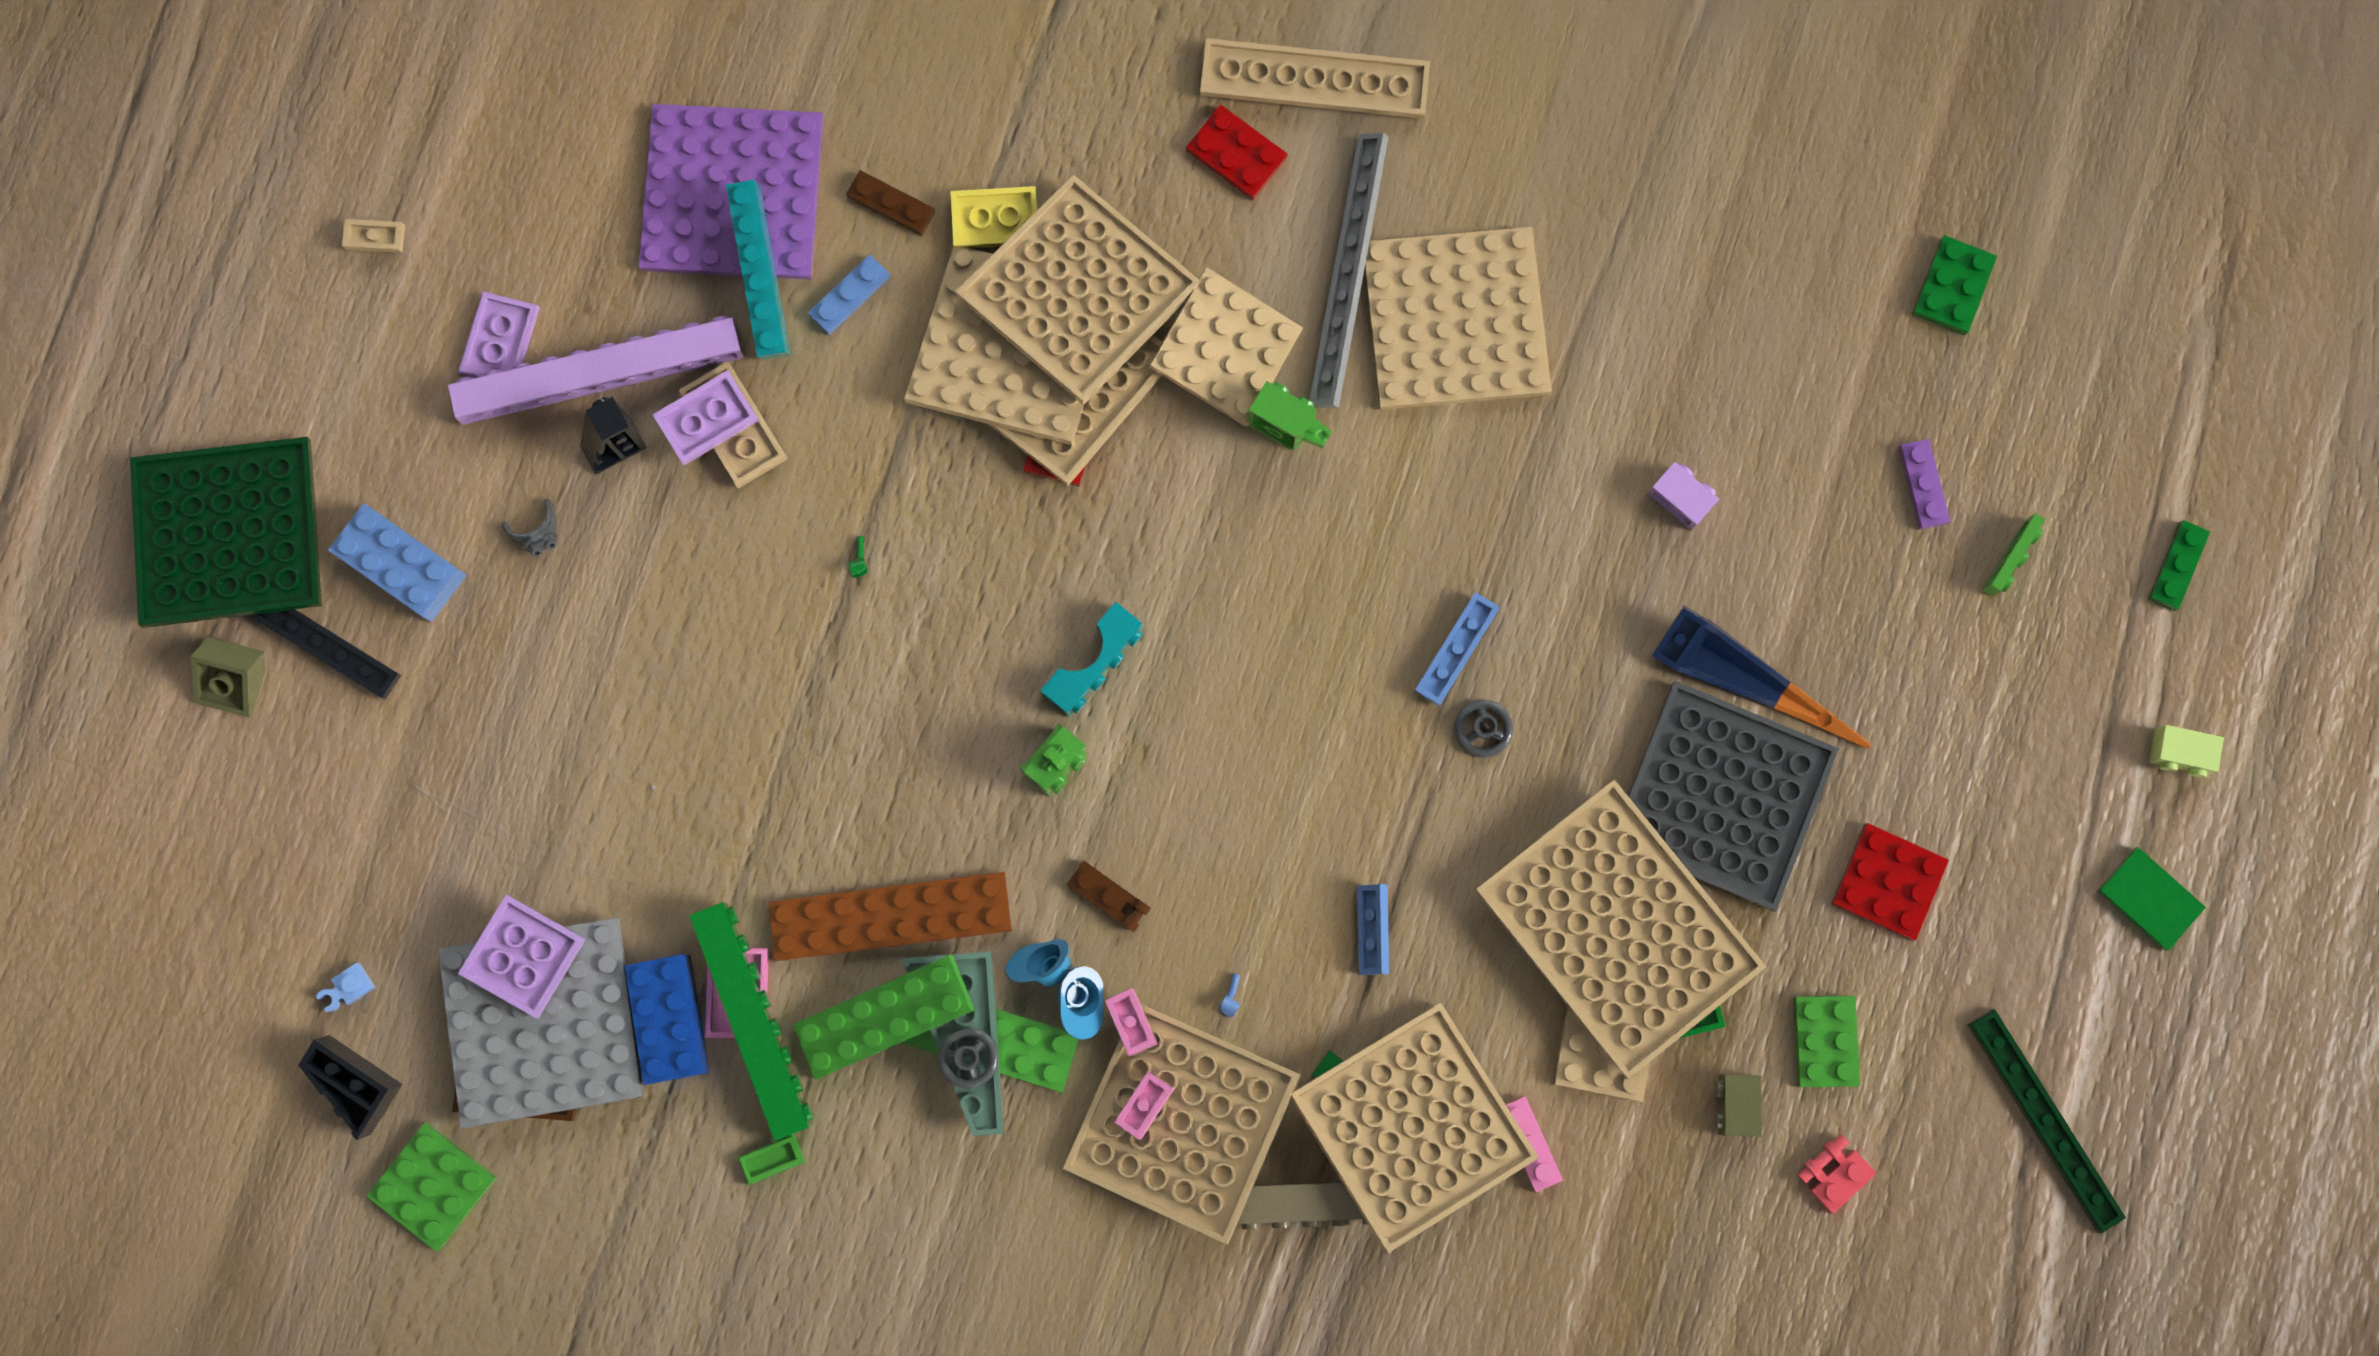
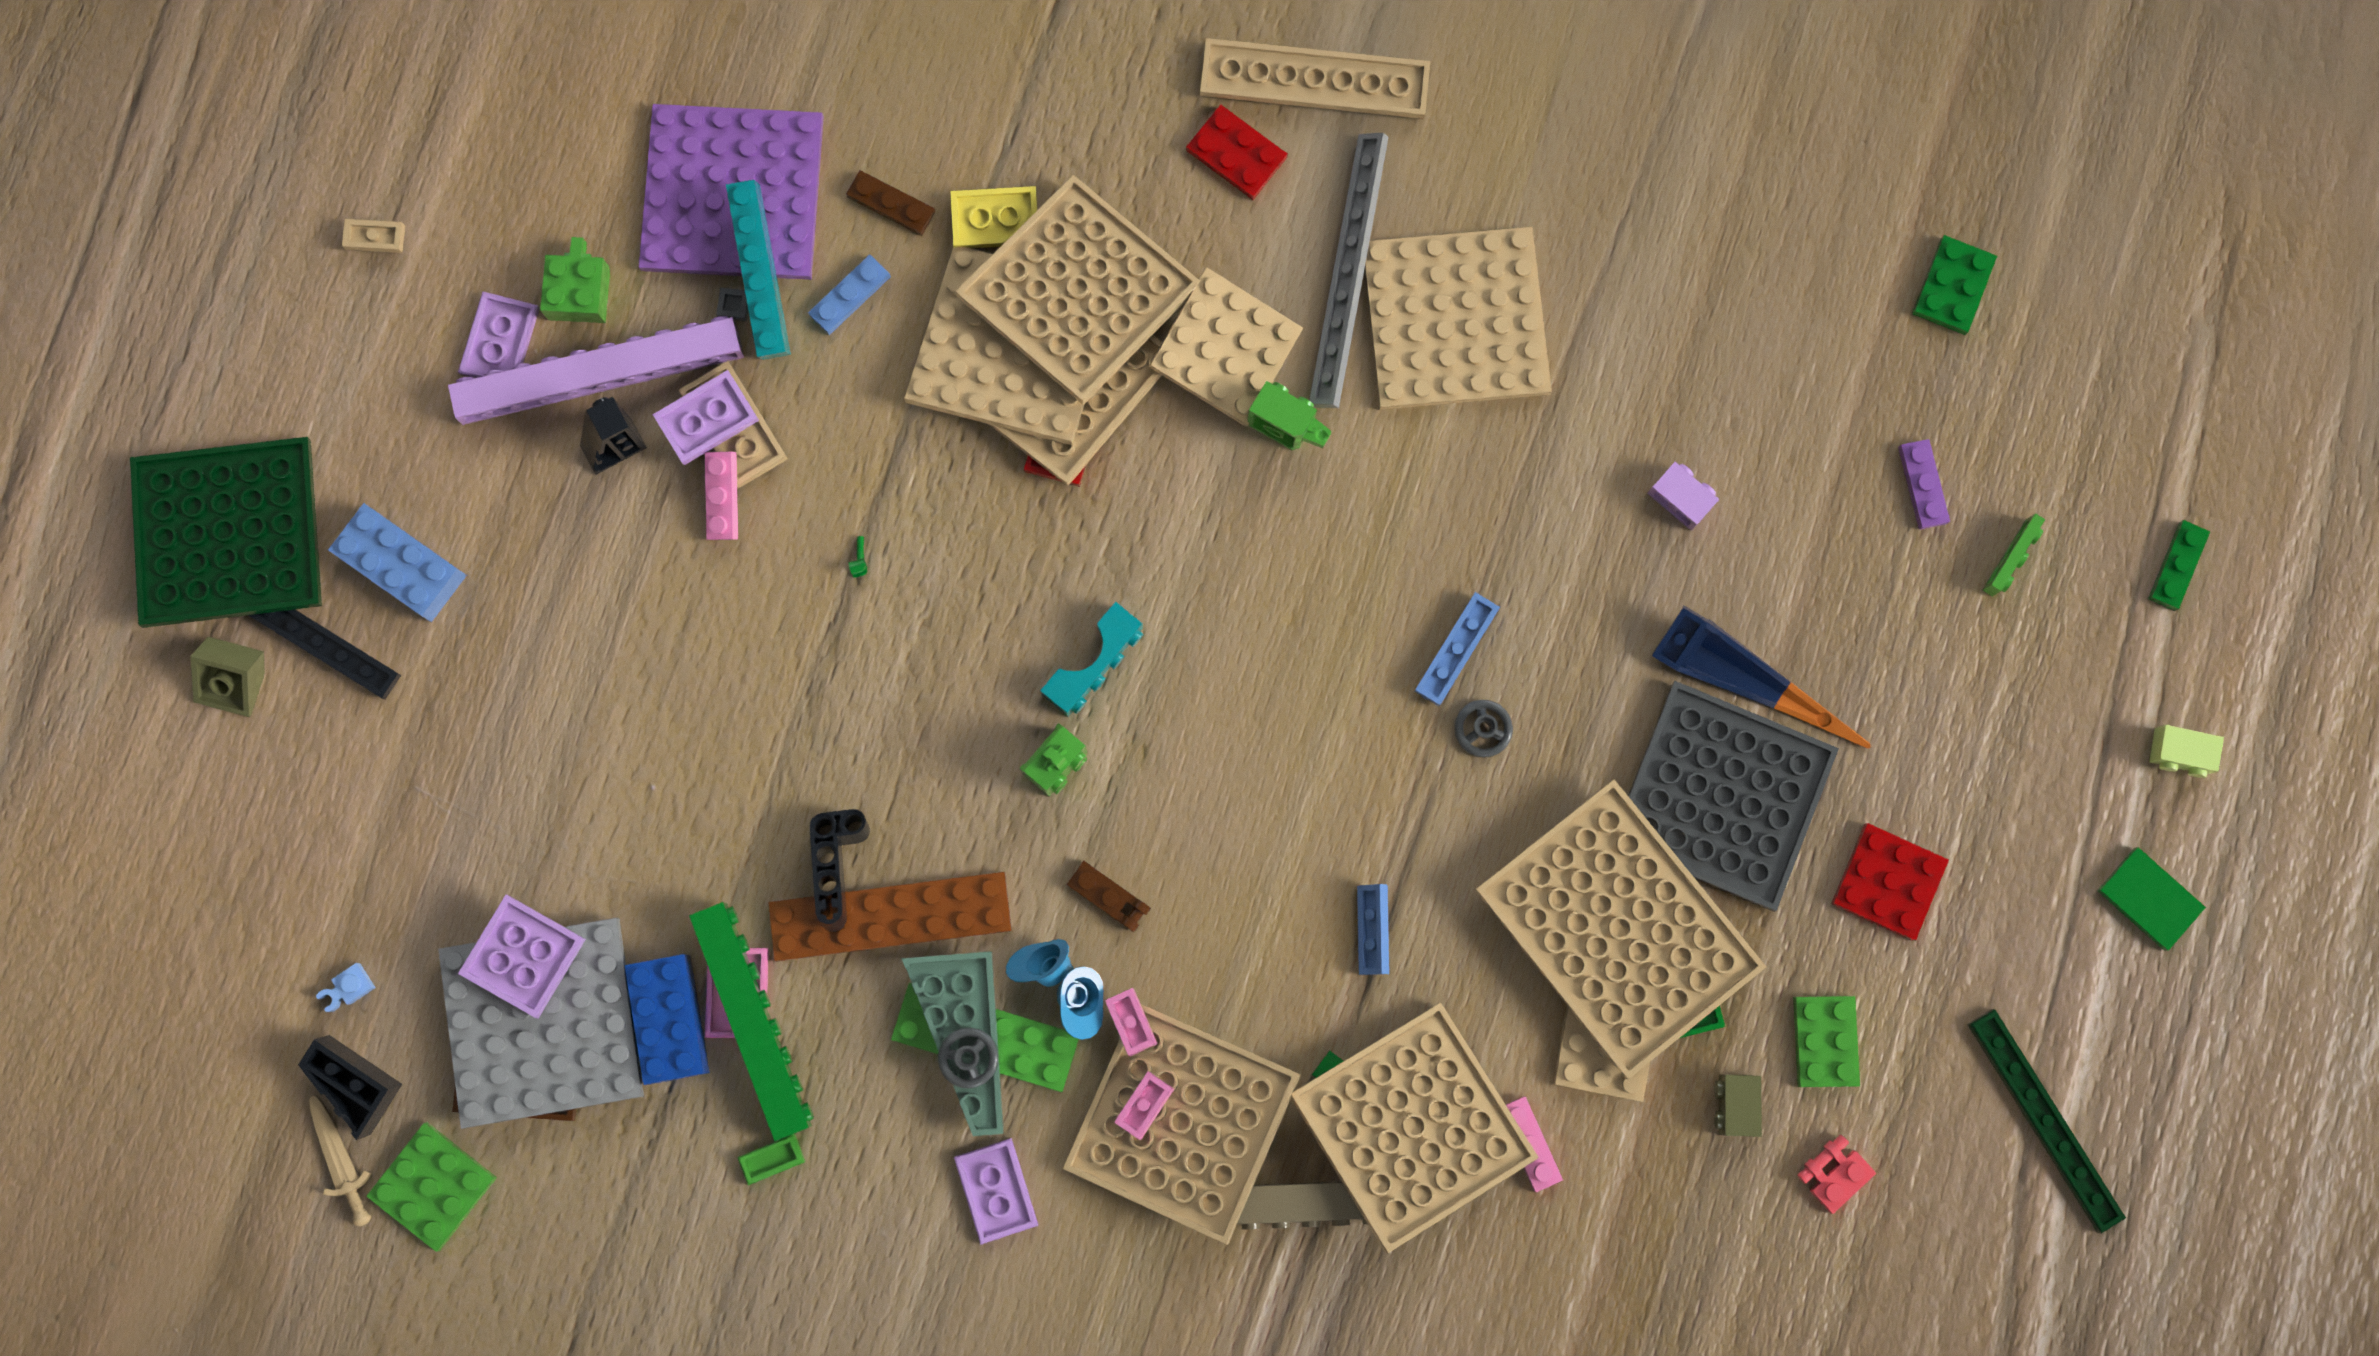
dark grey helmet [502,499,557,558] -> none
bright green plate [793,954,975,1080] -> none
medium blue hand [1220,973,1240,1018] -> none
none -> tan sword [309,1096,372,1226]
none -> bright green hinge [540,237,610,323]
none -> bright pink plate [705,452,738,540]
none -> dark grey plate [716,287,748,322]
none -> black beam [810,809,870,932]
none -> lavender tile [954,1138,1039,1245]

